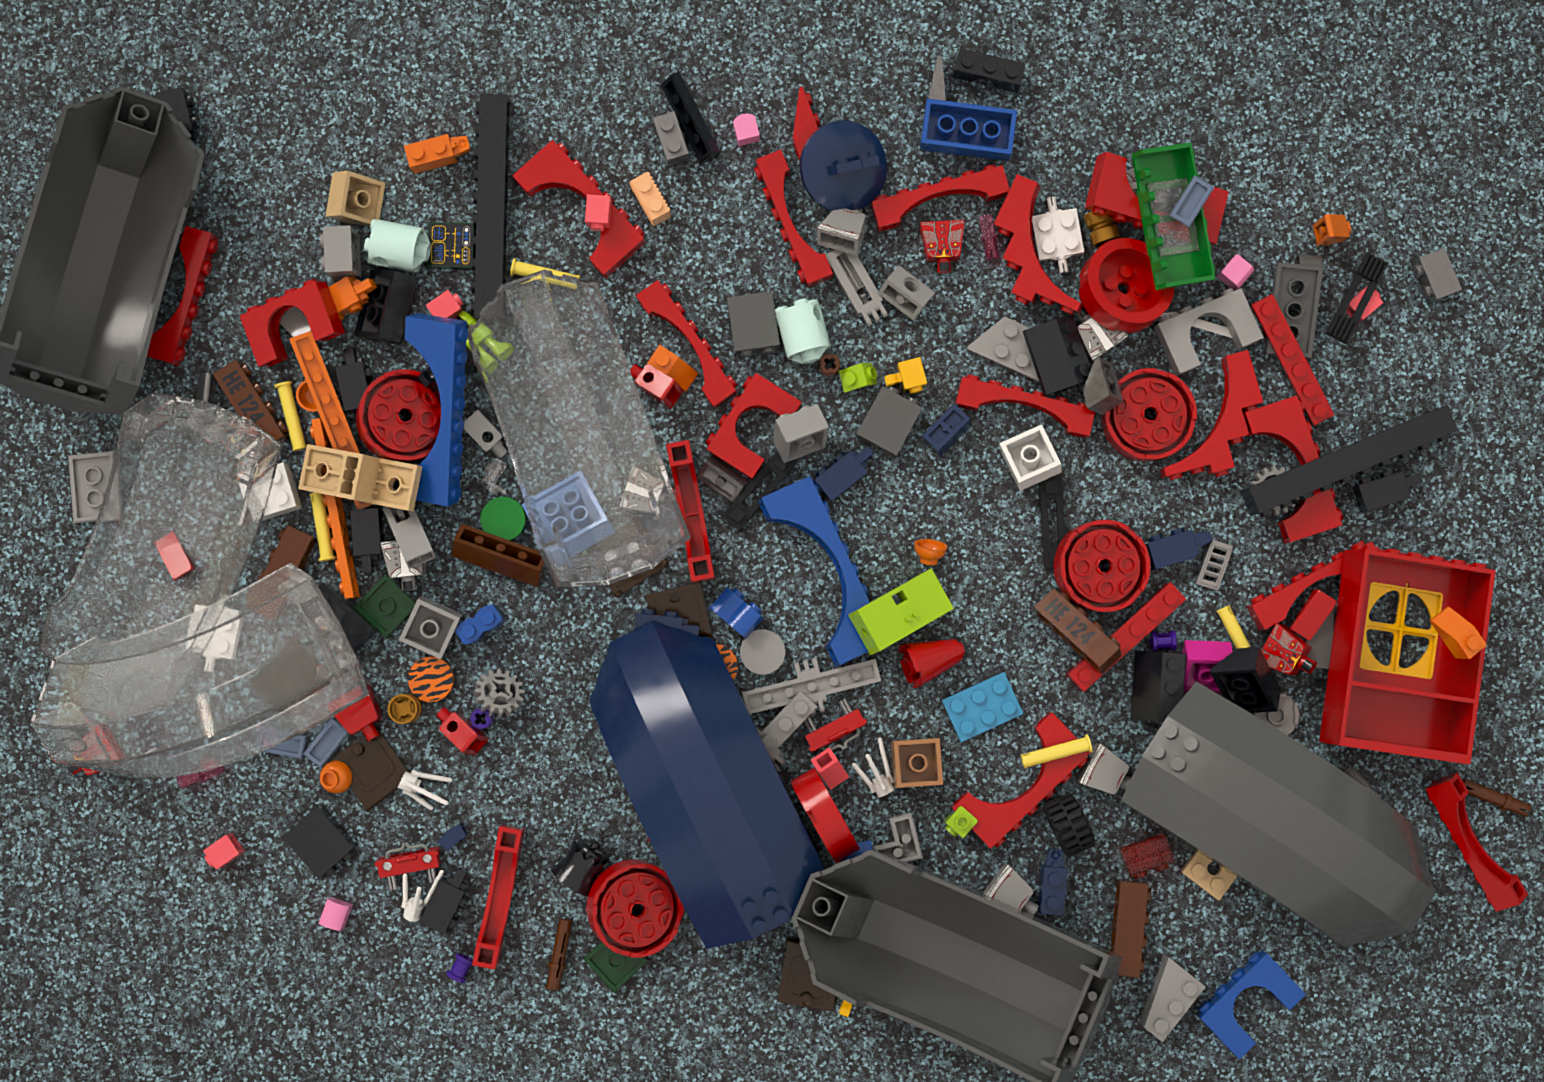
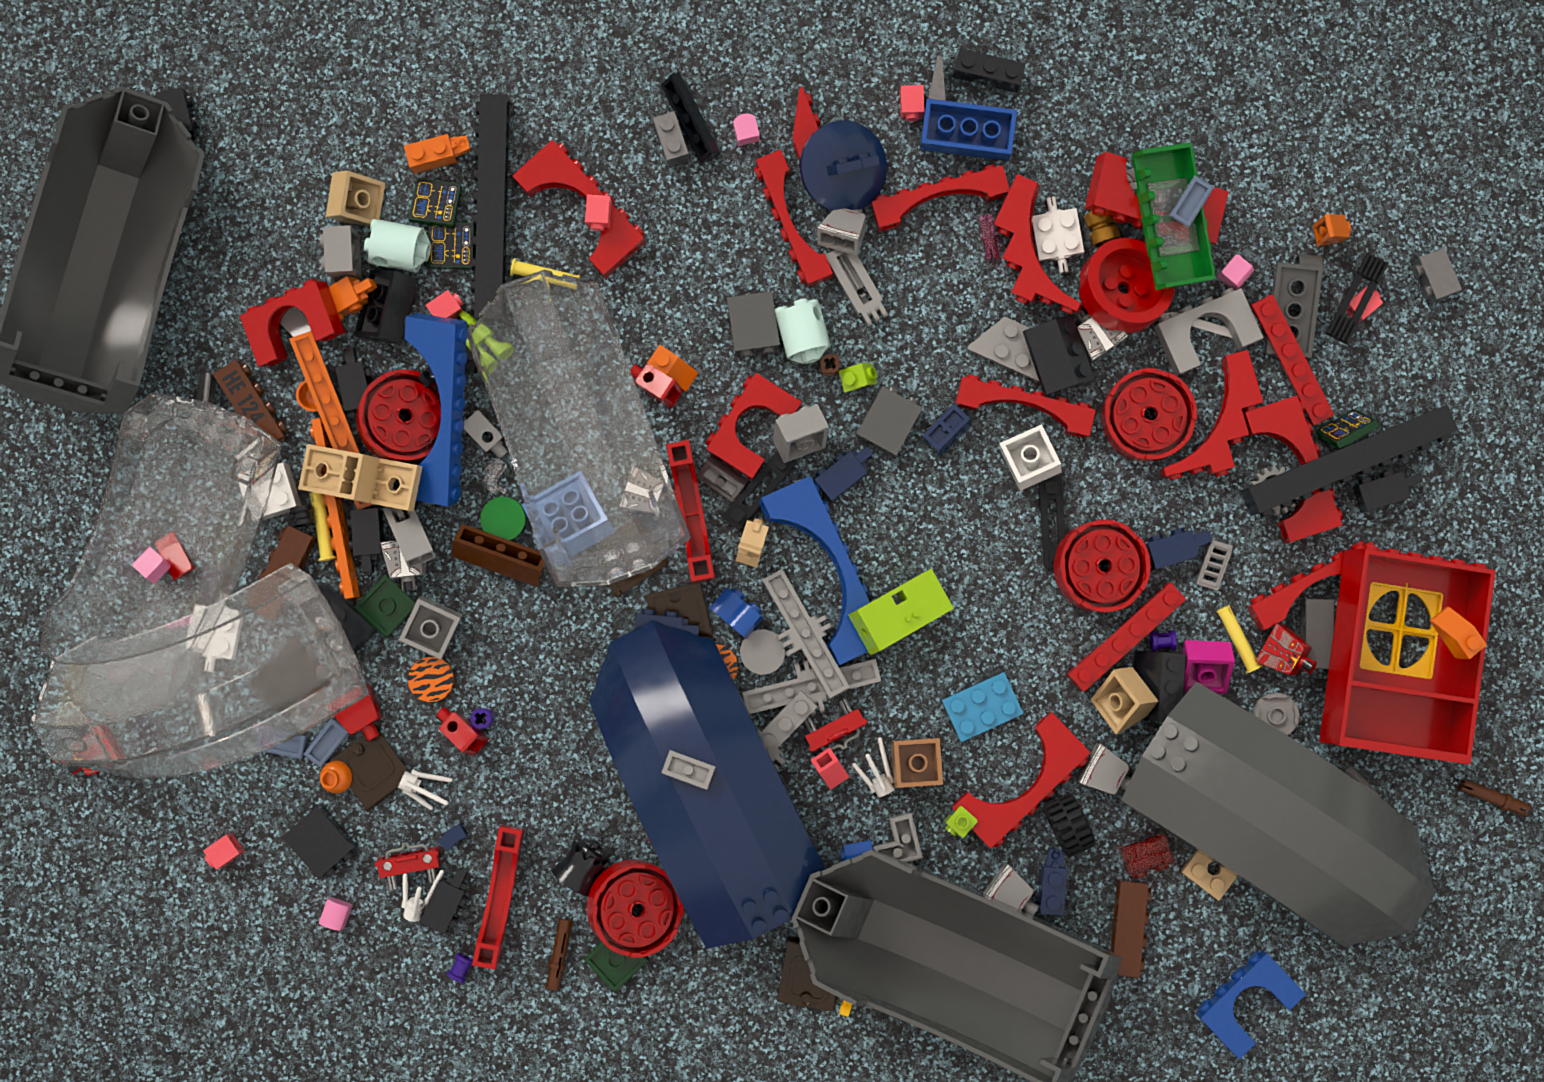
light grey tile [68,451,122,524] -> none
red arch [147,226,218,367] -> none
clear pink axle [177,760,224,789] -> none
light yellow pin [274,381,307,451] -> none
pearl gold wheel [387,694,423,724] -> none
blue brick [455,605,506,645] -> none
light grey gear [473,669,525,718] -> none
light nougat brick [629,172,671,226] -> none
red arch [636,280,737,409] -> none
red brick [790,767,861,863] -> none
light grey brick [878,265,935,321] -> none
yellow brick [884,357,927,394] -> none
red cone [898,639,965,689] -> none
orange piece [914,539,947,565] -> none
torso [919,220,964,274] -> none
light yellow pin [1020,734,1093,769] -> none
reddish brown brick [1034,588,1121,675] -> none
flat silver slope [1083,357,1123,415] -> none
light grey wedge [1139,953,1205,1042] -> none
black slope [1210,647,1281,713] -> none
red slope [1289,589,1337,641] -> none
red arch [1426,772,1528,912] -> none
none -> bright pink piece [132,546,171,584]
none -> black wheel [290,505,316,528]
none -> black tile [408,178,462,228]
none -> light grey plate [661,750,716,790]
none -> tan piece [735,519,769,568]
none -> light grey hinge [762,569,850,700]
none -> coral brick [899,85,924,121]
none -> tan slope [1091,667,1159,735]
none -> tile [1316,409,1379,449]

